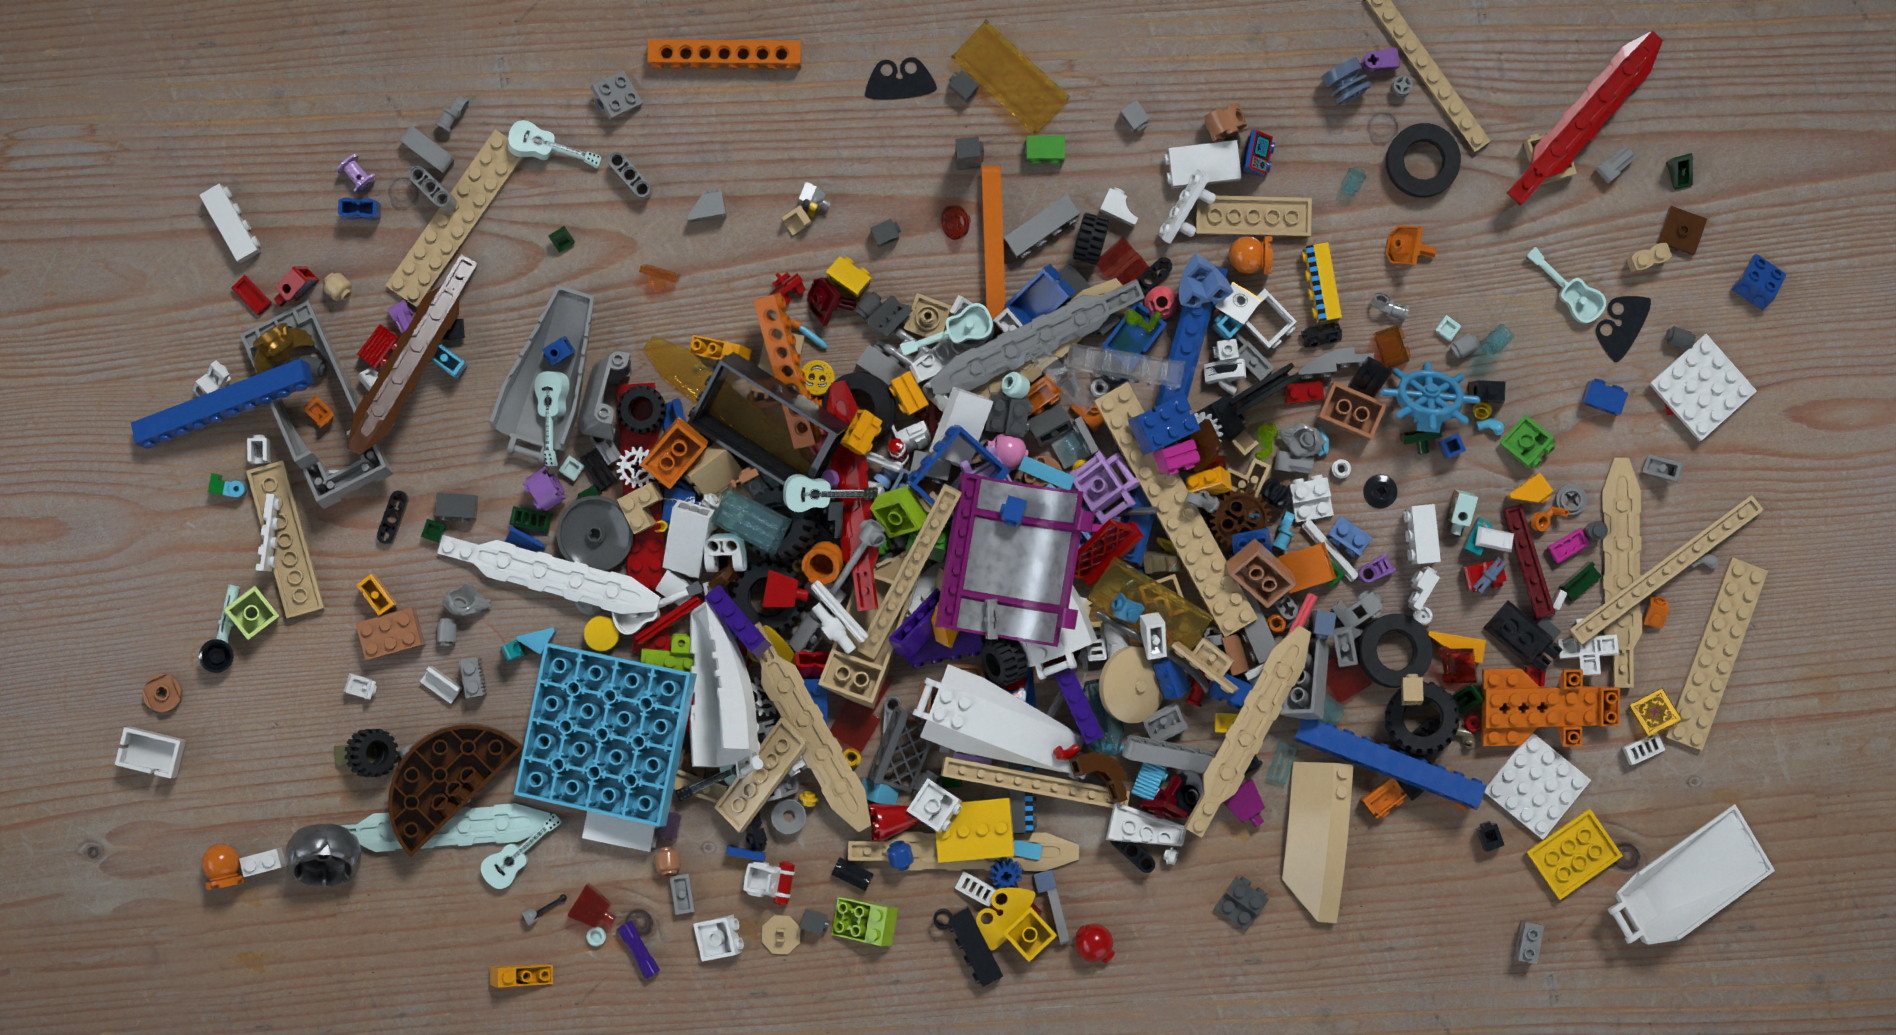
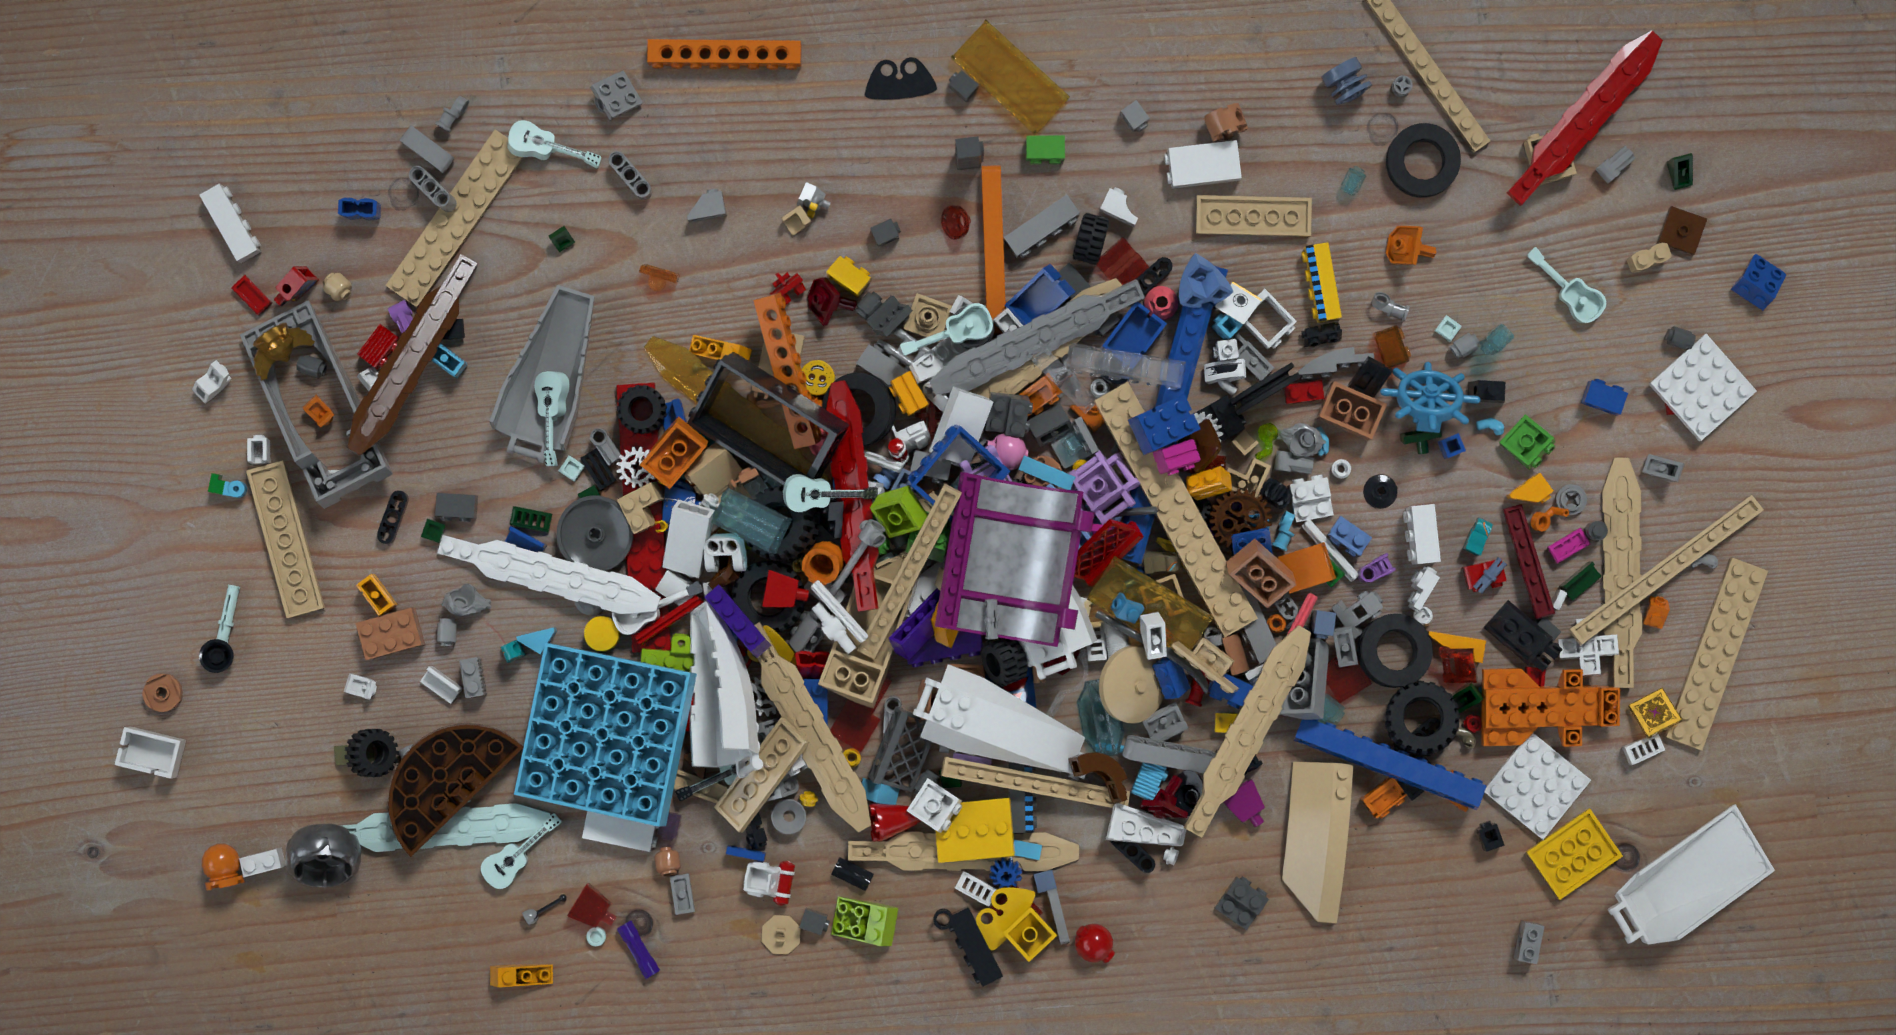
blue brick [131,359,314,449] -> none
yellowish green brick [224,585,279,640] -> none
white wing [256,494,281,572] -> none
lavender hose [337,154,376,193] -> none
medium lavender brick [523,466,567,511] -> none
blue brick [542,336,576,366] -> none
light grey windscreen [577,351,632,440] -> none
white plate [693,914,744,962] -> none
medium azure piece [790,319,827,349] -> none
medium lavender tile [821,470,839,489] -> none
light orange brick [840,410,883,455] -> none
blue head [887,840,914,871] -> none
blue brick [999,495,1028,527] -> none
light aqua head [1001,372,1030,399] -> none
red arm [1053,743,1080,761] -> none
dark purple brick [1054,668,1104,745] -> none
clear neon green plate [1124,309,1162,332] -> none
white plate [1159,169,1216,244] -> none
light grey connector [1185,490,1220,513] -> none
orange tile [1228,236,1273,274] -> none
slope [1241,129,1275,177] -> none
clear light blue tile [1267,741,1298,784] -> none
medium lavender piece [1361,48,1400,72] -> none
tan brick [1401,674,1423,705] -> none
light aqua torso [1448,489,1478,536] -> none
yellow plate [1473,401,1492,419] -> none
white tile [1475,526,1514,552] -> none
black piece [1595,296,1651,362] -> none

